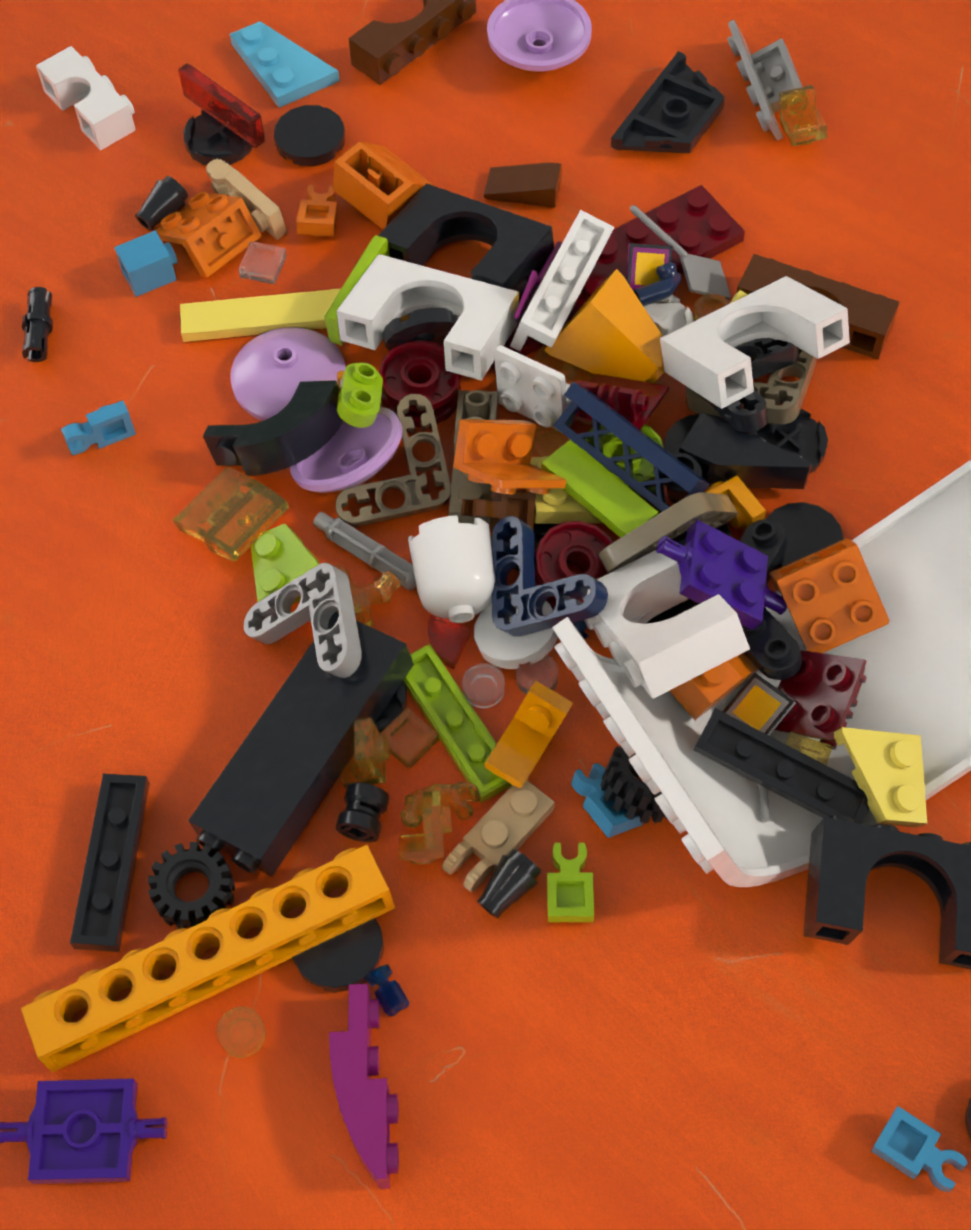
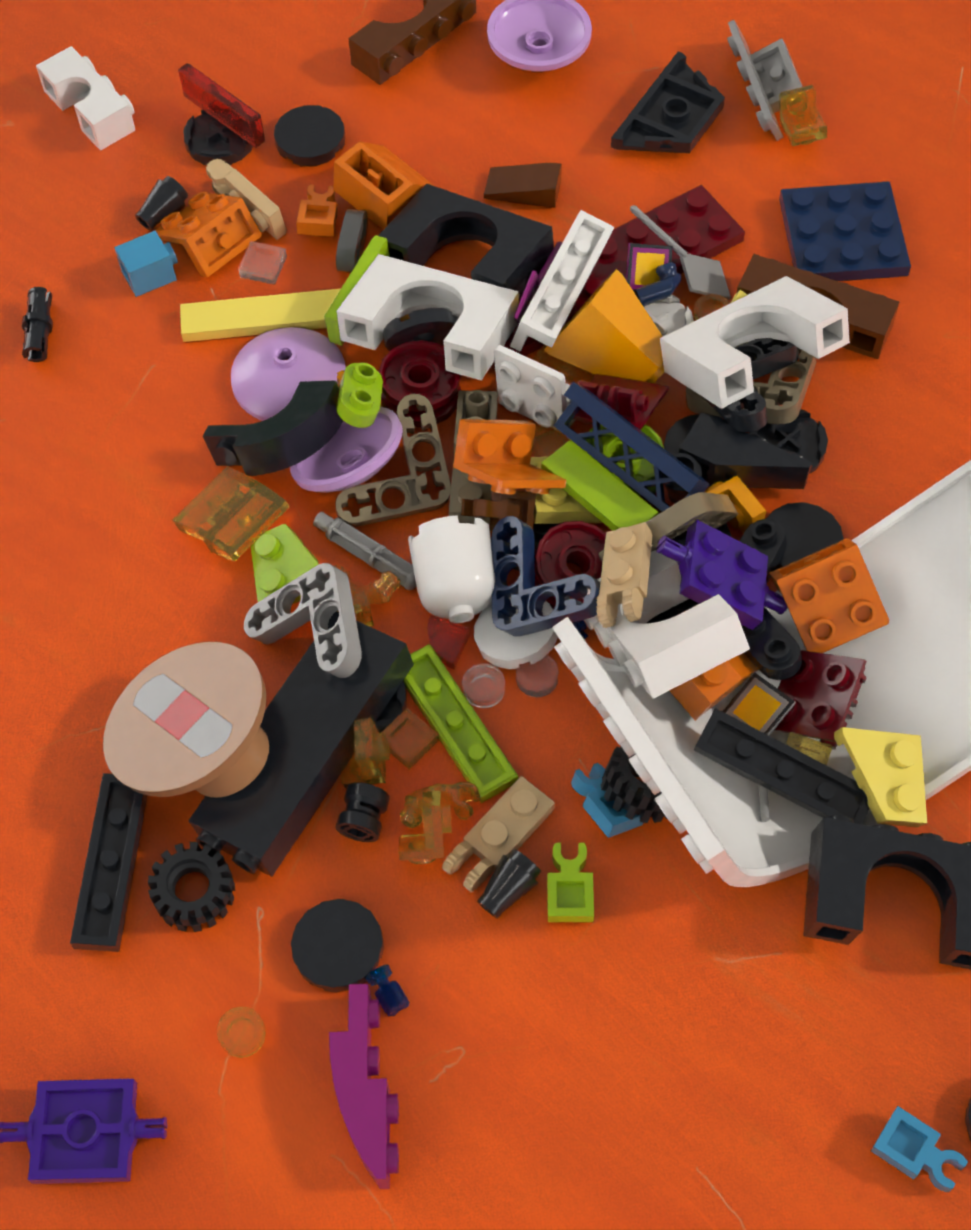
light orange brick [21,845,395,1073] -> none
dark azure plate [61,400,136,455] -> none
medium azure wing [230,21,340,108] -> none
light orange bracket [484,680,573,788] -> none
none -> piece [103,642,269,798]
none -> dark grey beam [336,209,368,272]
none -> tan hinge [596,522,653,628]
none -> dark blue plate [779,181,911,281]

